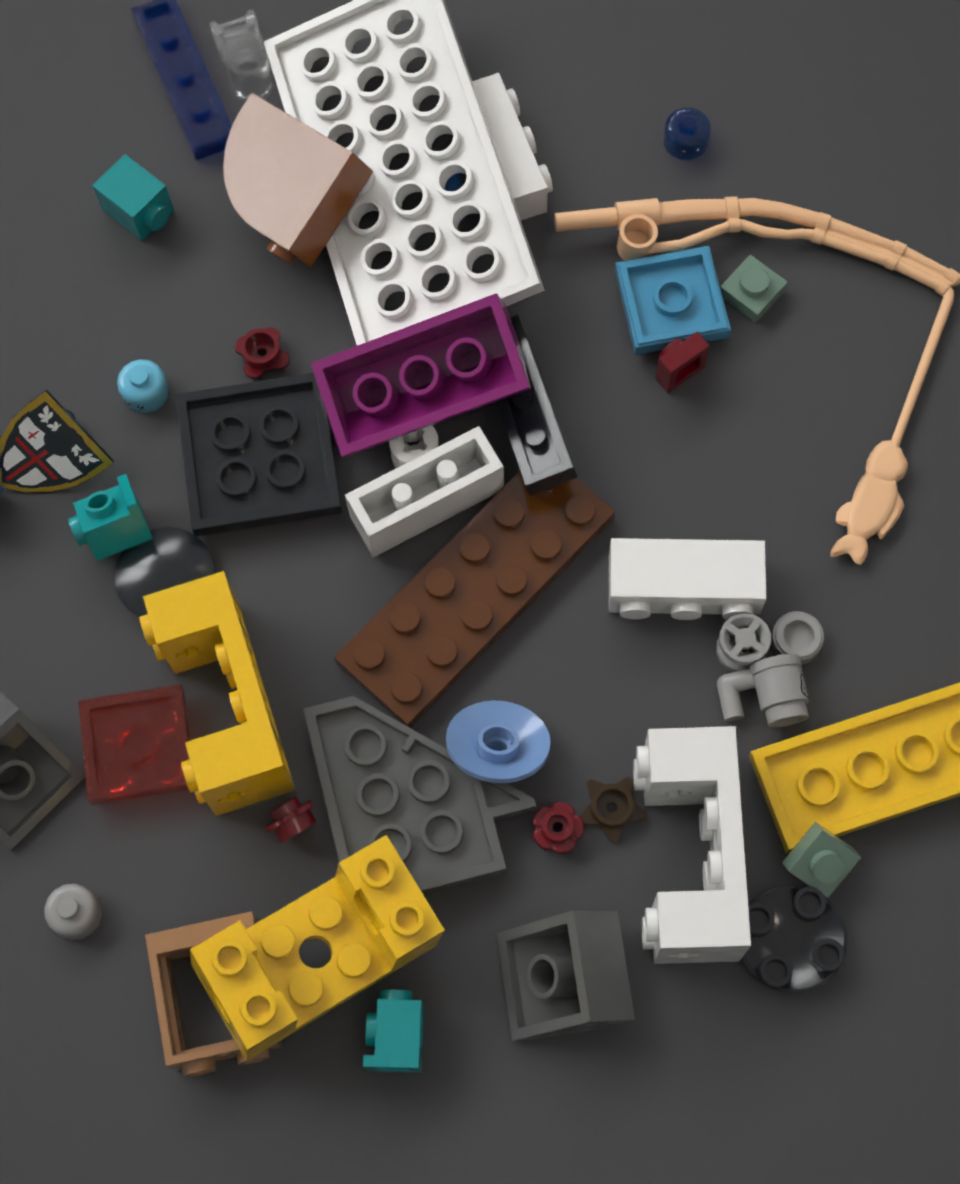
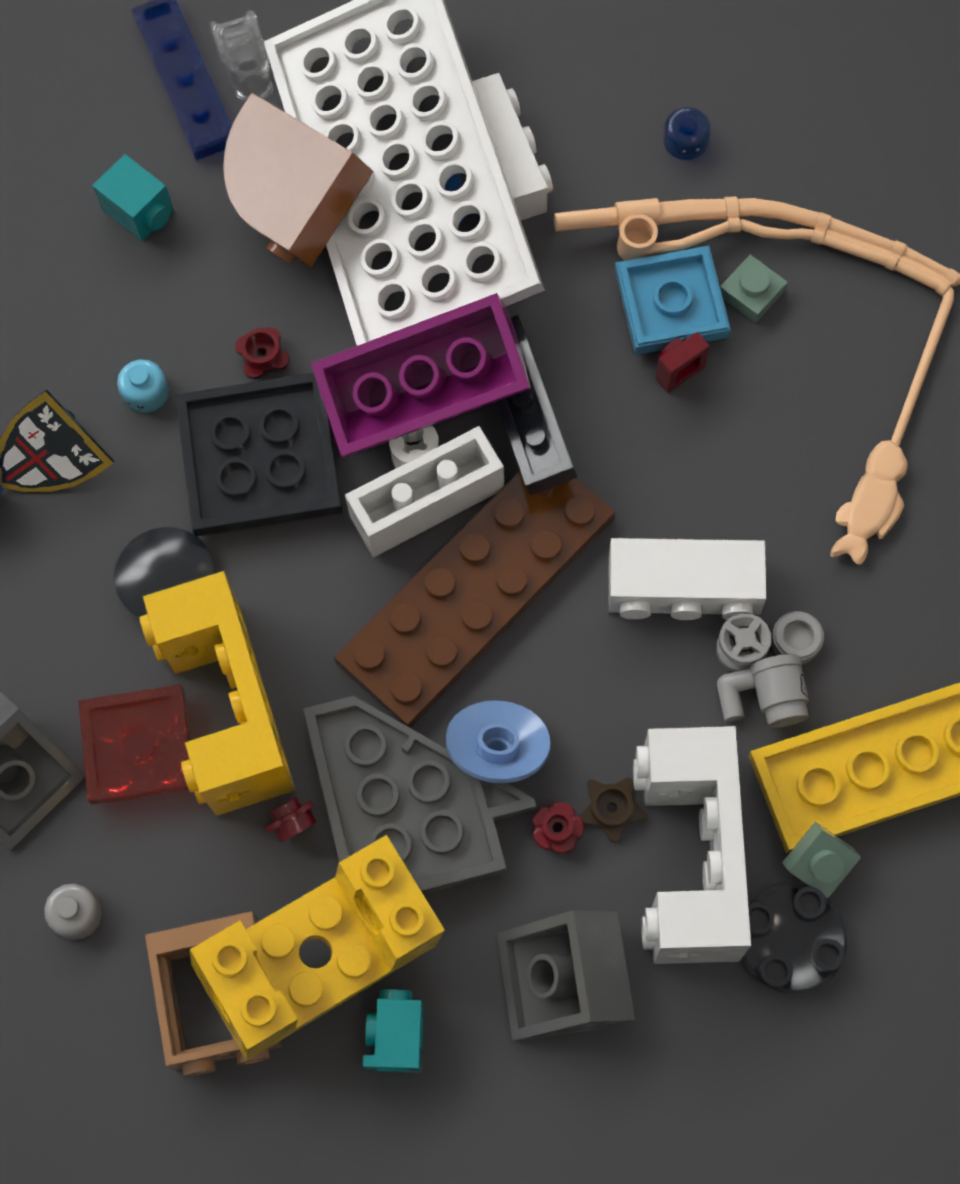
teal brick [68,474,153,561] -> none

